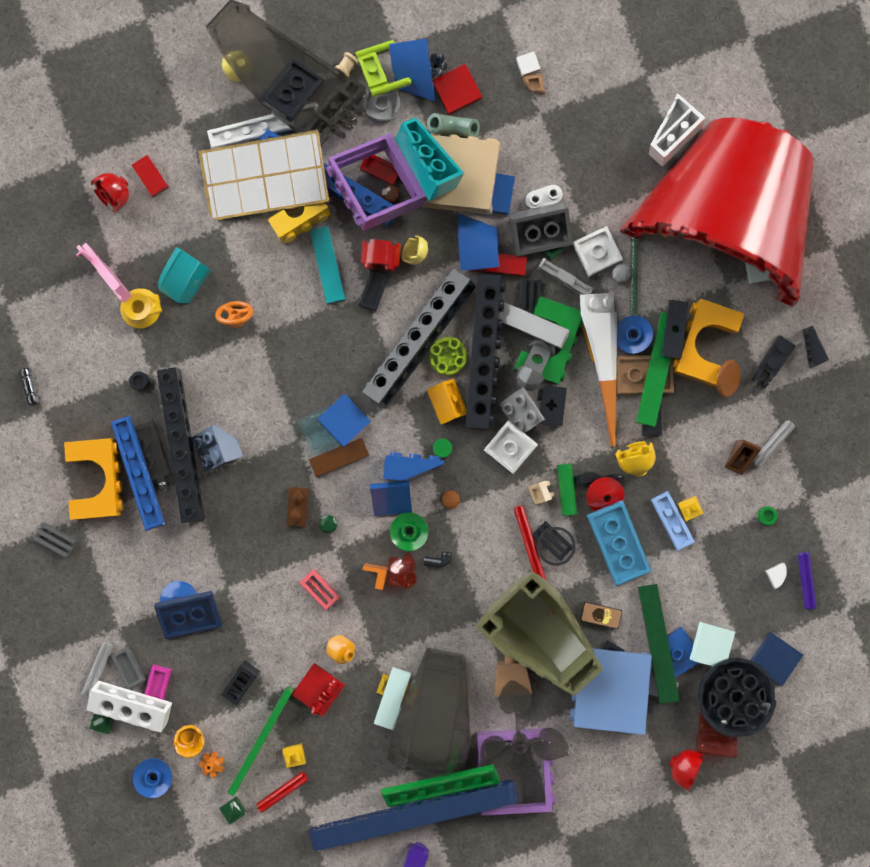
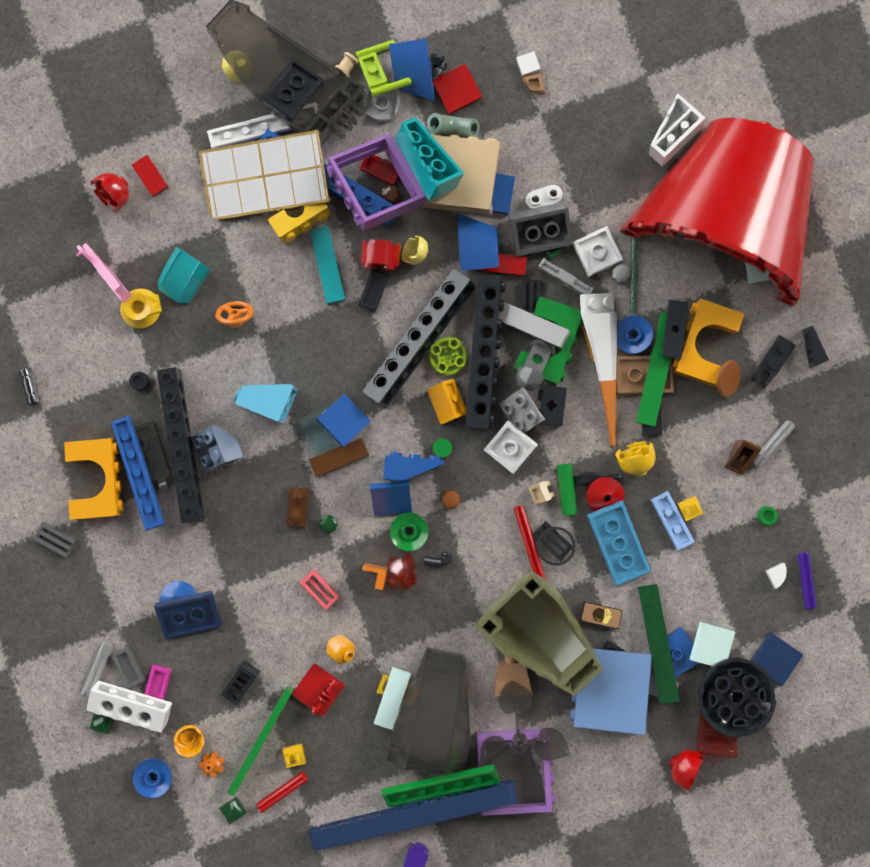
none -> medium azure slope [234,384,298,424]

